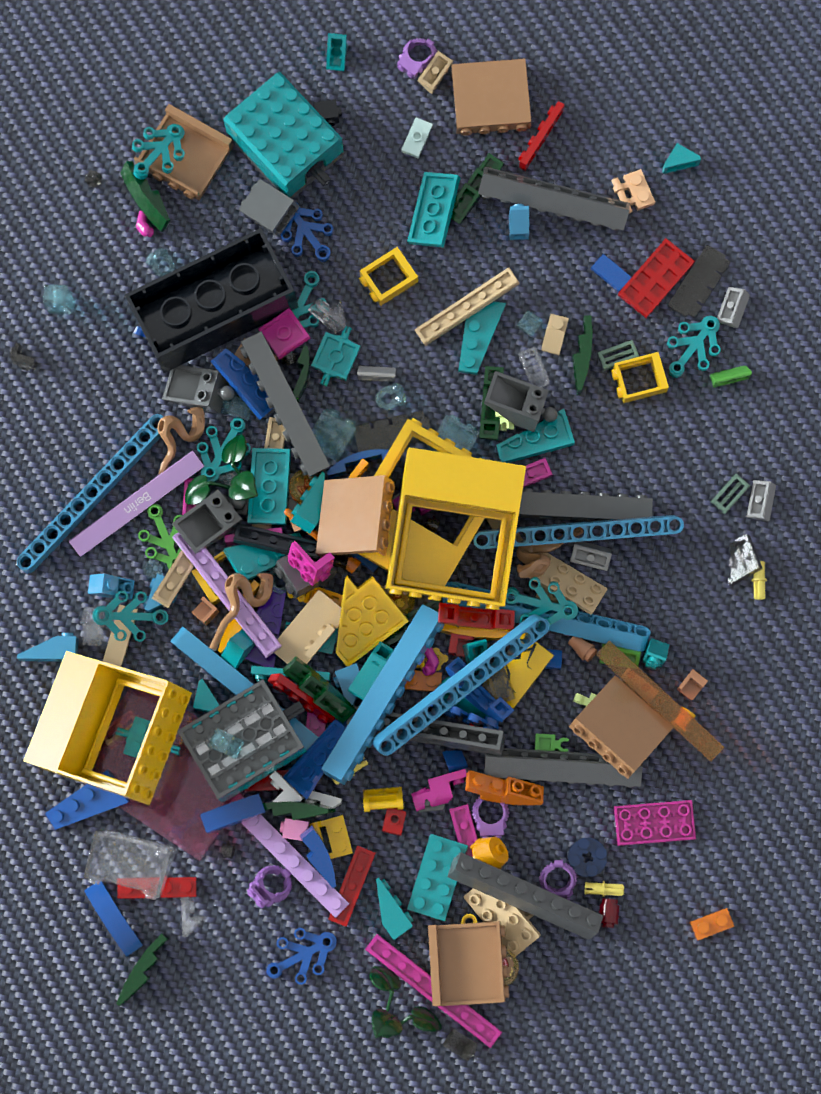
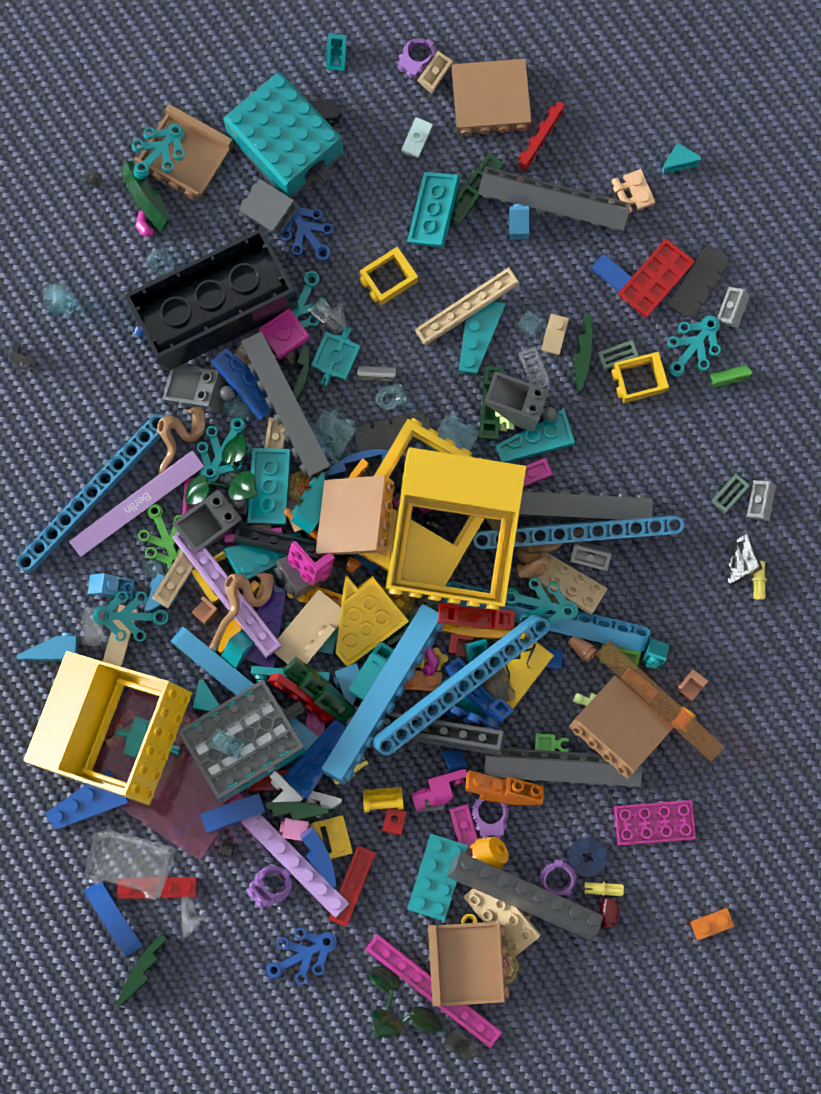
teal slope [376,877,414,940] -> none

